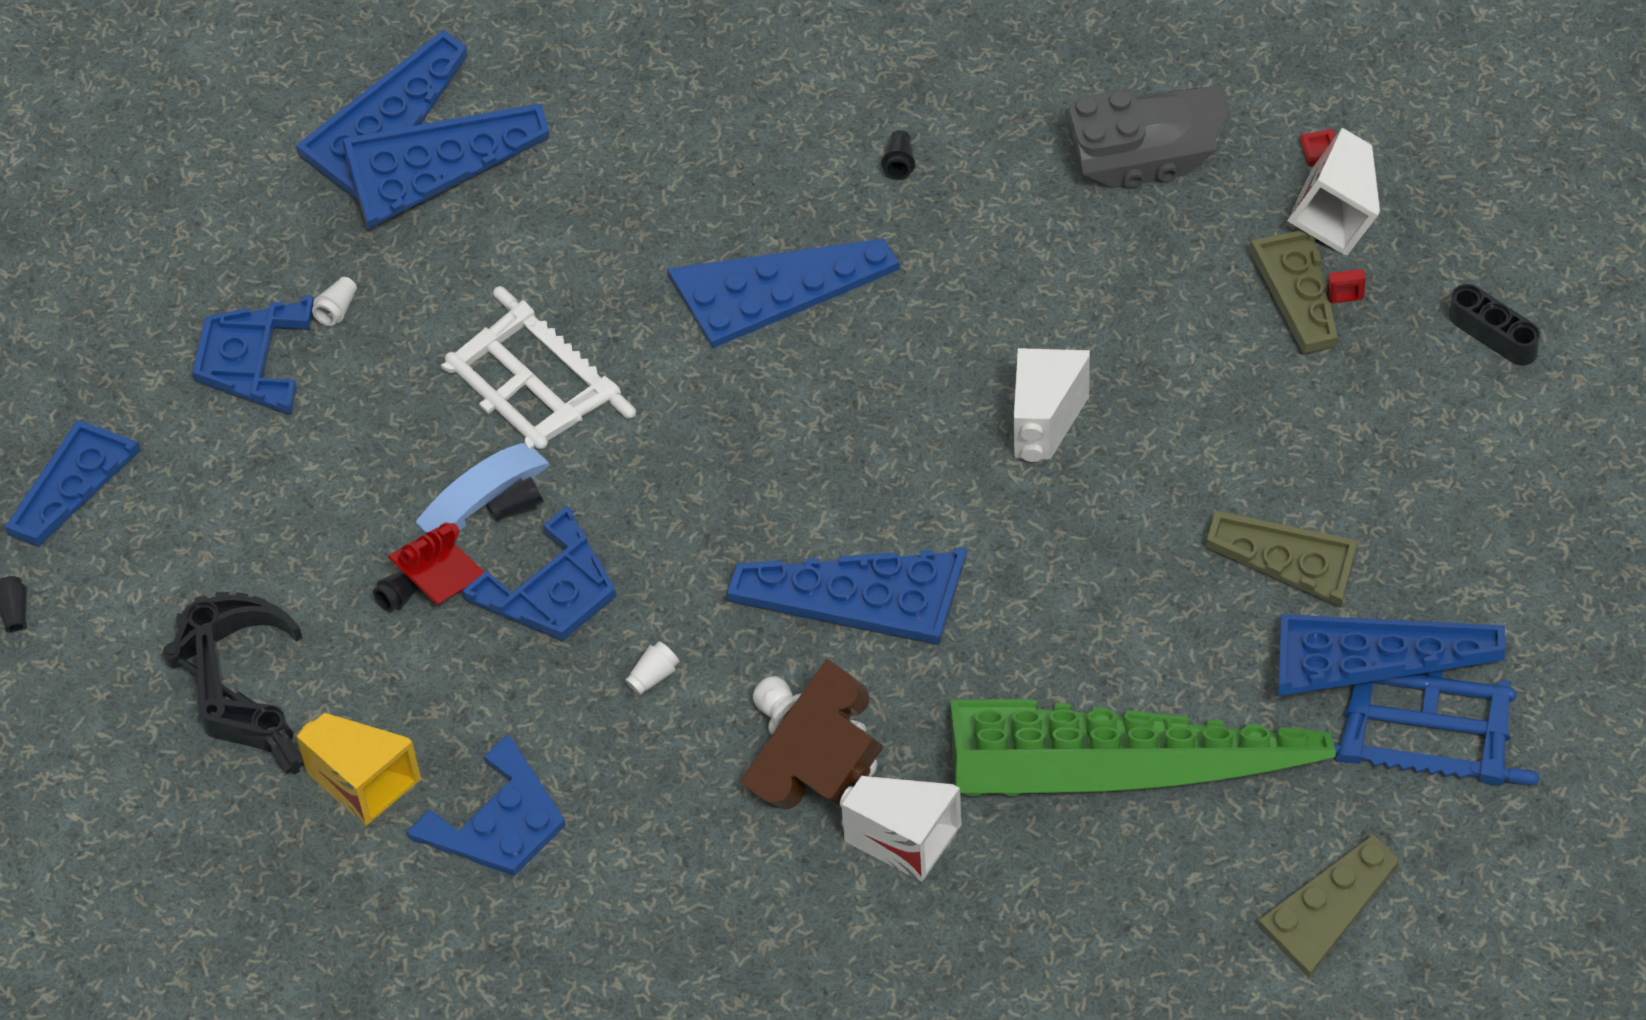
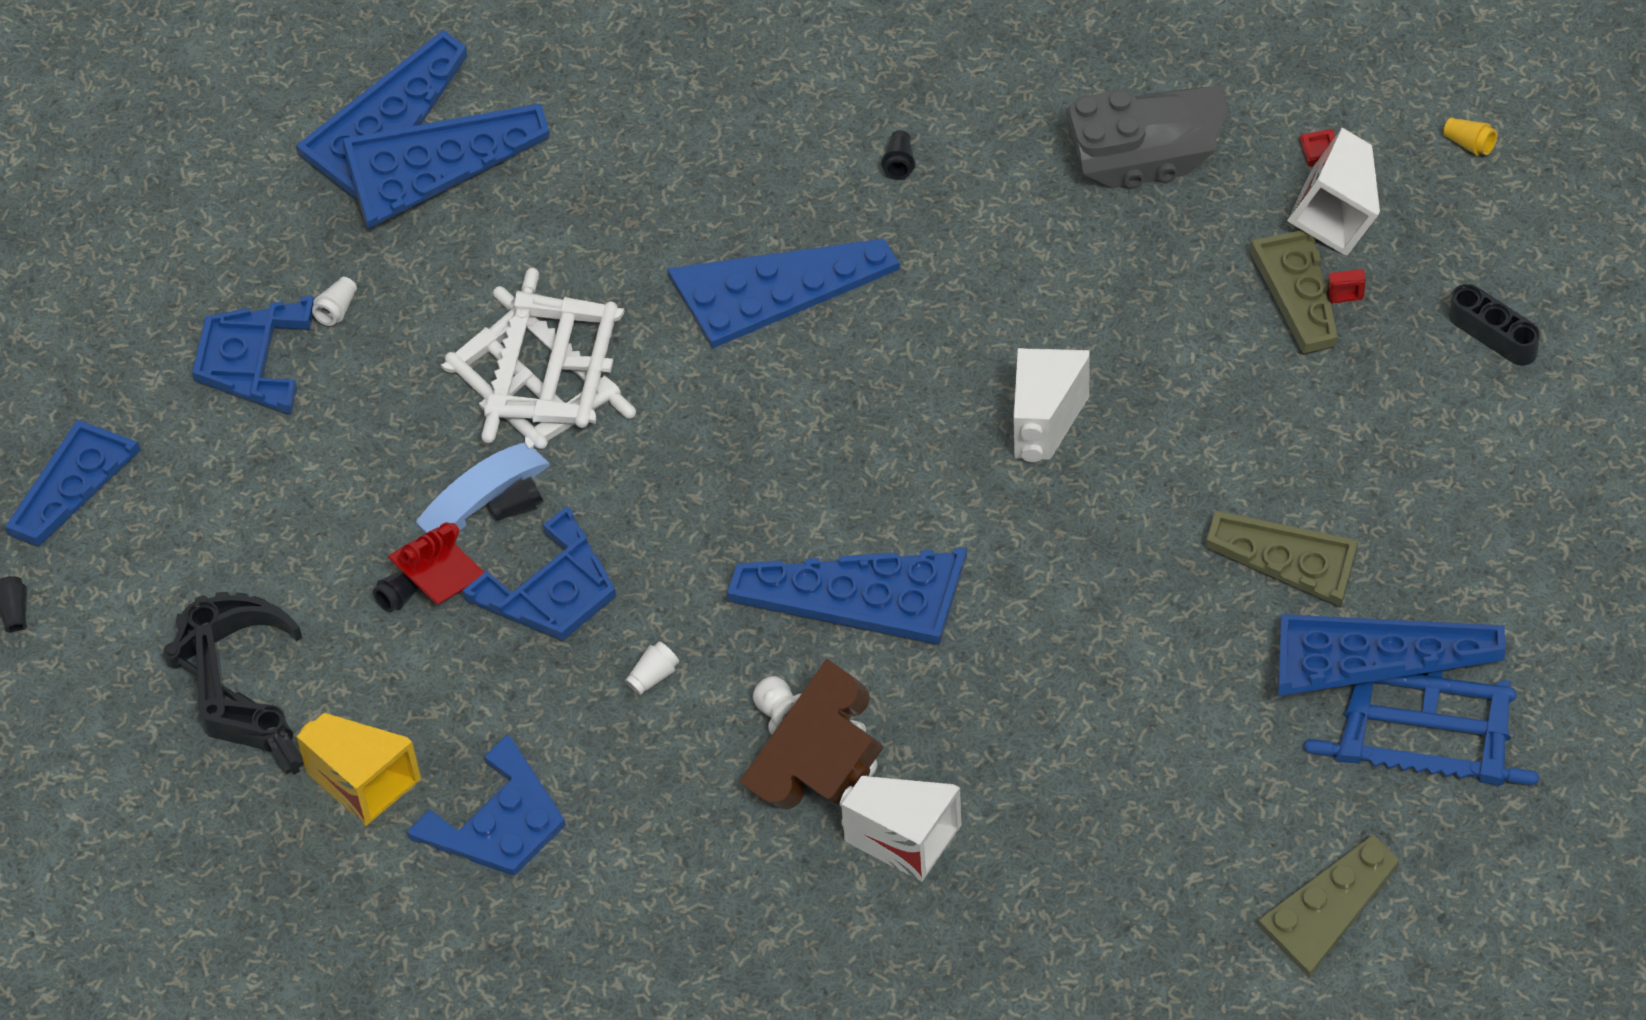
bright green wedge [950,699,1336,796] -> none
none -> white piece [481,268,625,443]
none -> yellow cone [1443,117,1497,156]

